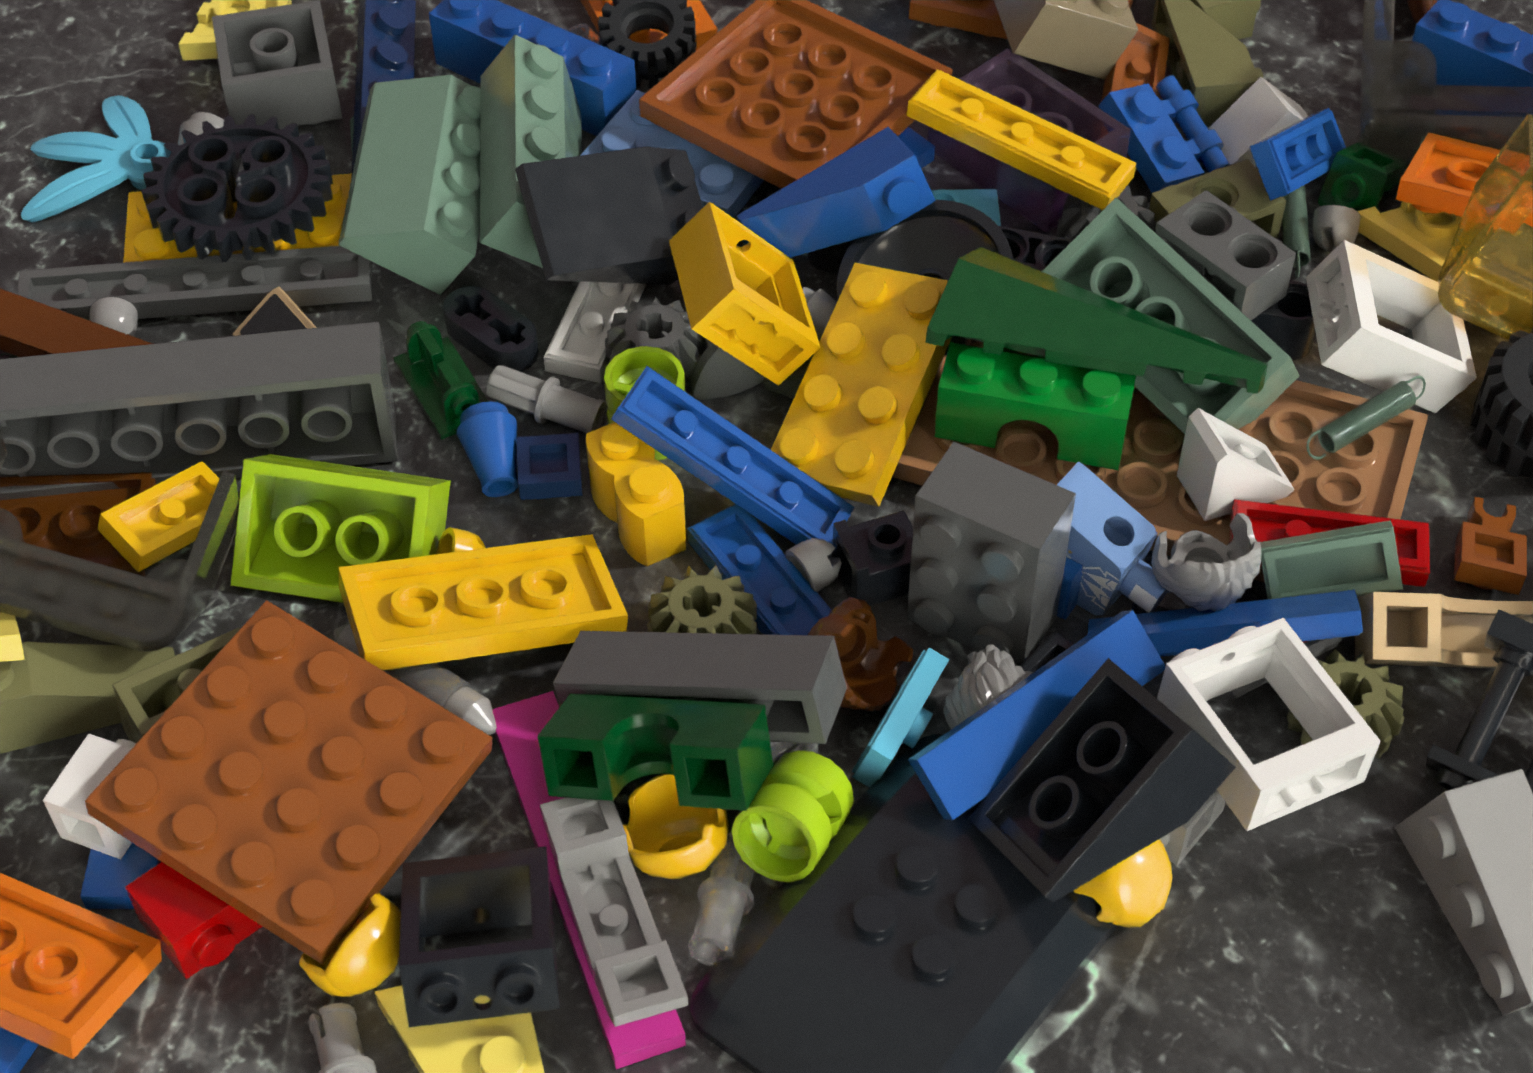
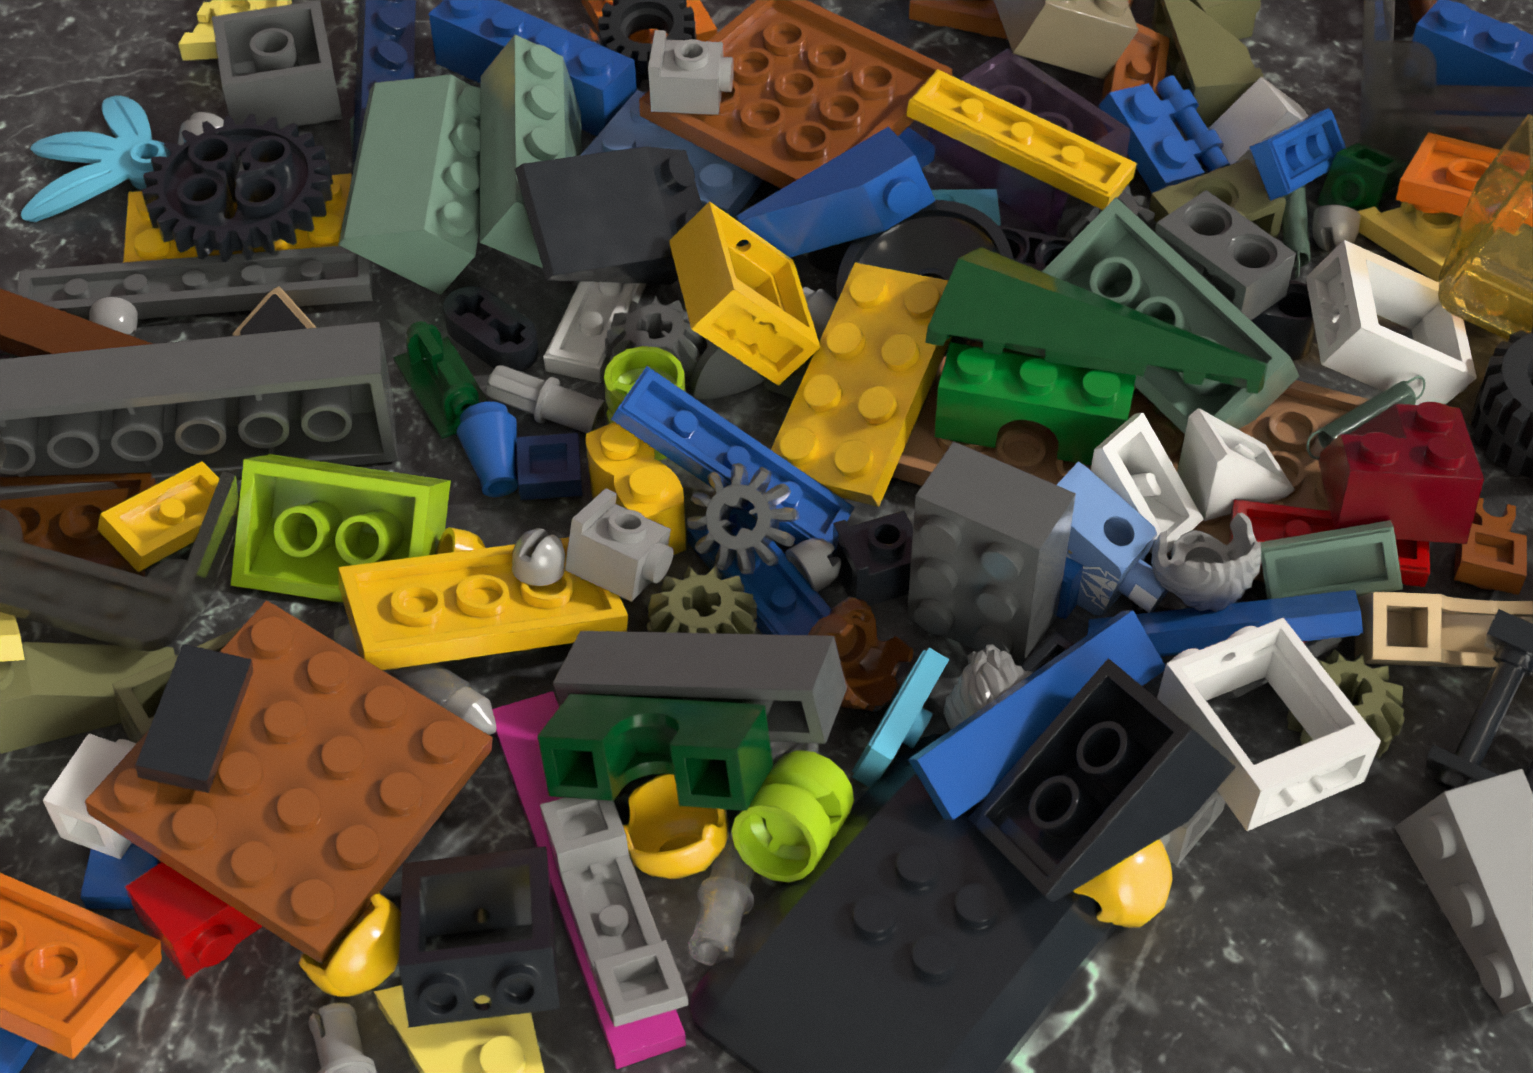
none -> black tile [135,644,253,793]
none -> light grey hinge [512,528,565,586]
none -> light grey brick [565,489,673,602]
none -> light grey brick [648,30,734,115]
none -> dark grey gear [687,463,799,574]
none -> white slope [1091,413,1204,554]
none -> dark red slope [1318,402,1484,544]

